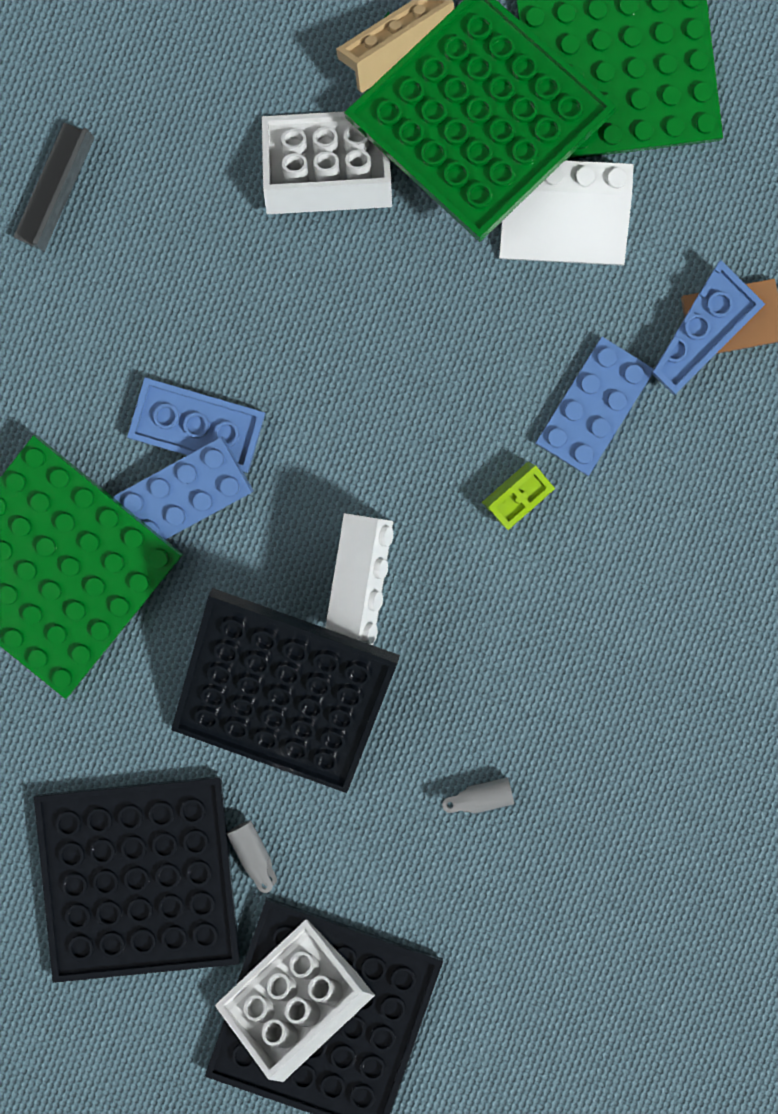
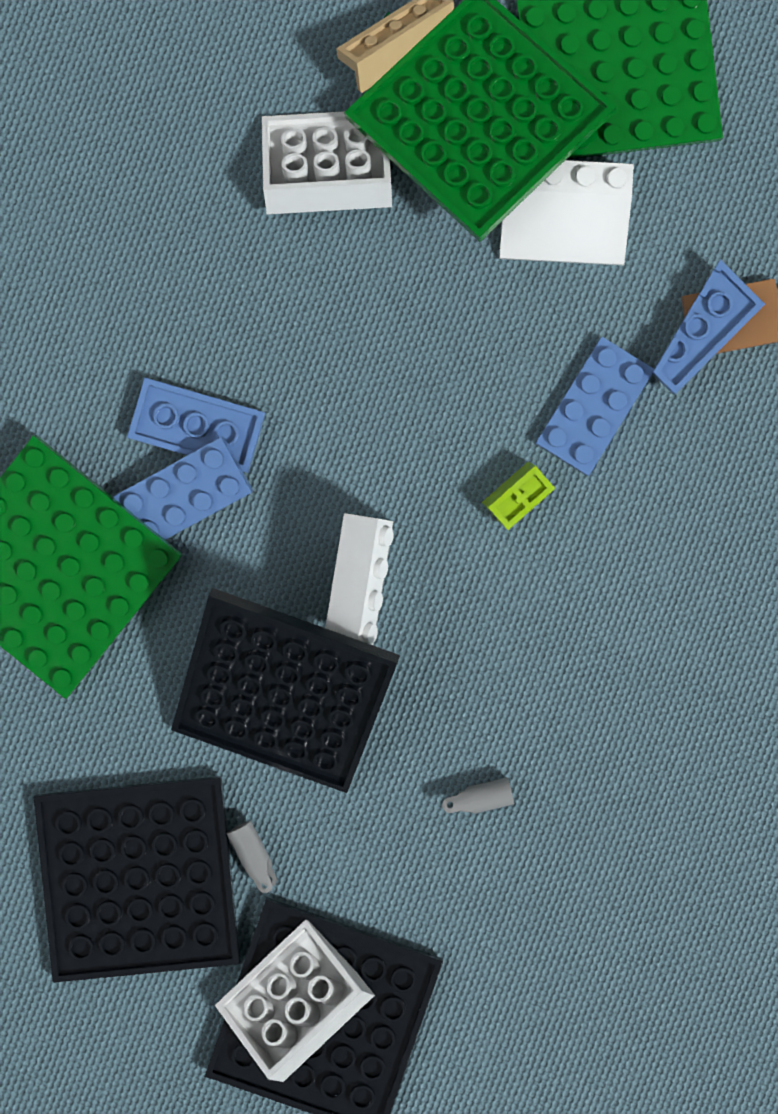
dark grey panel [14,123,94,252] -> none

